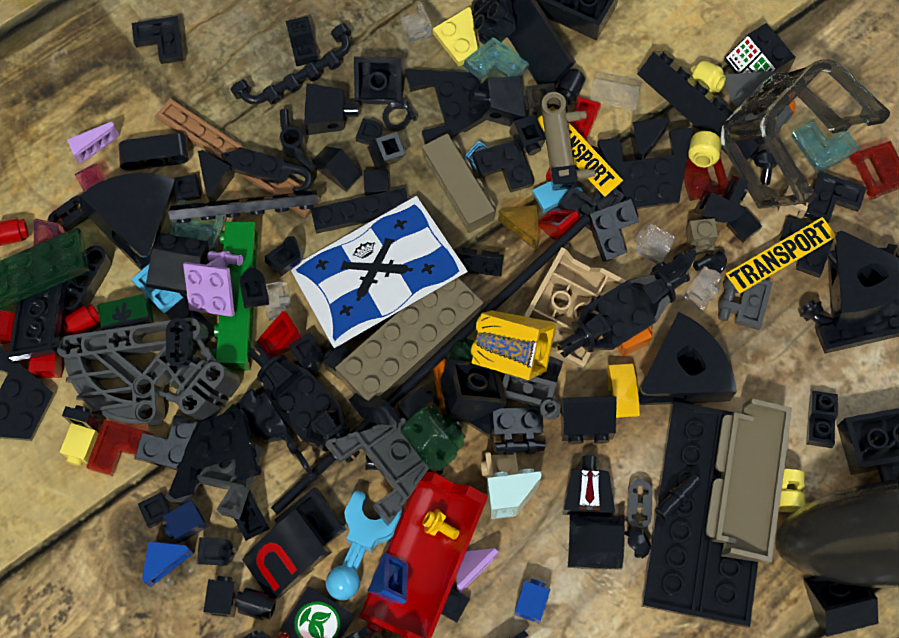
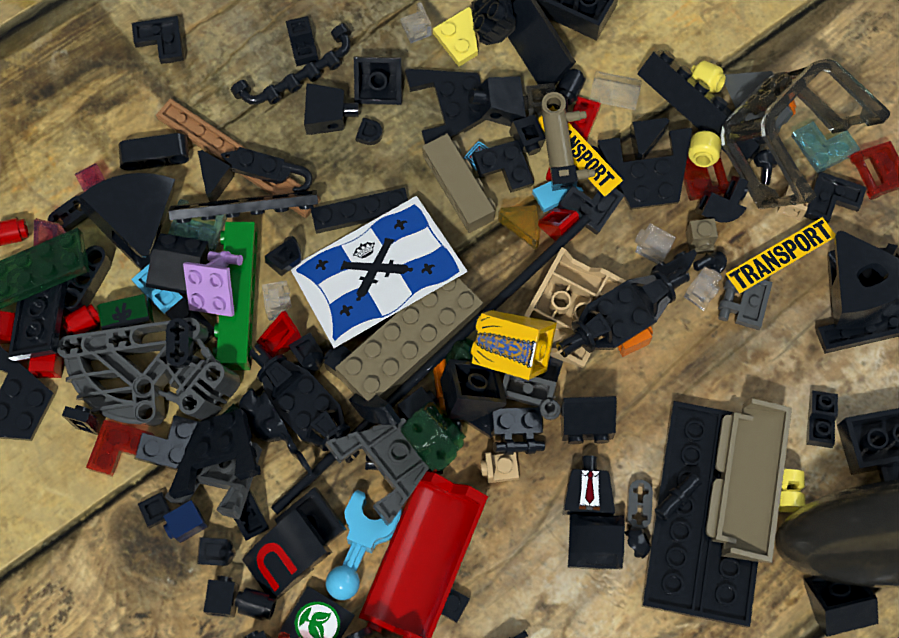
light yellow brick [60,423,102,466] -> none
lavender slope [67,122,120,164] -> none
blue slope [142,542,194,587] -> none
black tile [173,174,201,203] -> none
black plate [240,266,269,309] -> none
black piece [279,109,316,172] -> none
black slope [312,146,362,192] -> none
black tile [363,169,389,196] -> none
black brick [367,132,406,169] -> none
blue slope [367,553,408,604] -> none
black piece [382,98,417,131] -> none
yellow plate [422,509,459,540] -> none
black hinge [455,247,504,277] -> none
lavender slope [457,548,499,593] -> none
clear light blue plate [463,37,529,80] -> none
light aqua slope [487,469,541,519] -> none
blue brick [514,579,550,624] -> none
black plate [587,199,639,262] -> none
yellow slope [607,363,640,418] -> none
black piece [638,312,737,405] -> none
black slope [724,23,796,79] -> none
black tile [726,209,762,243] -> none
black plate [780,216,836,278] -> none
black plate [799,300,834,326] -> none

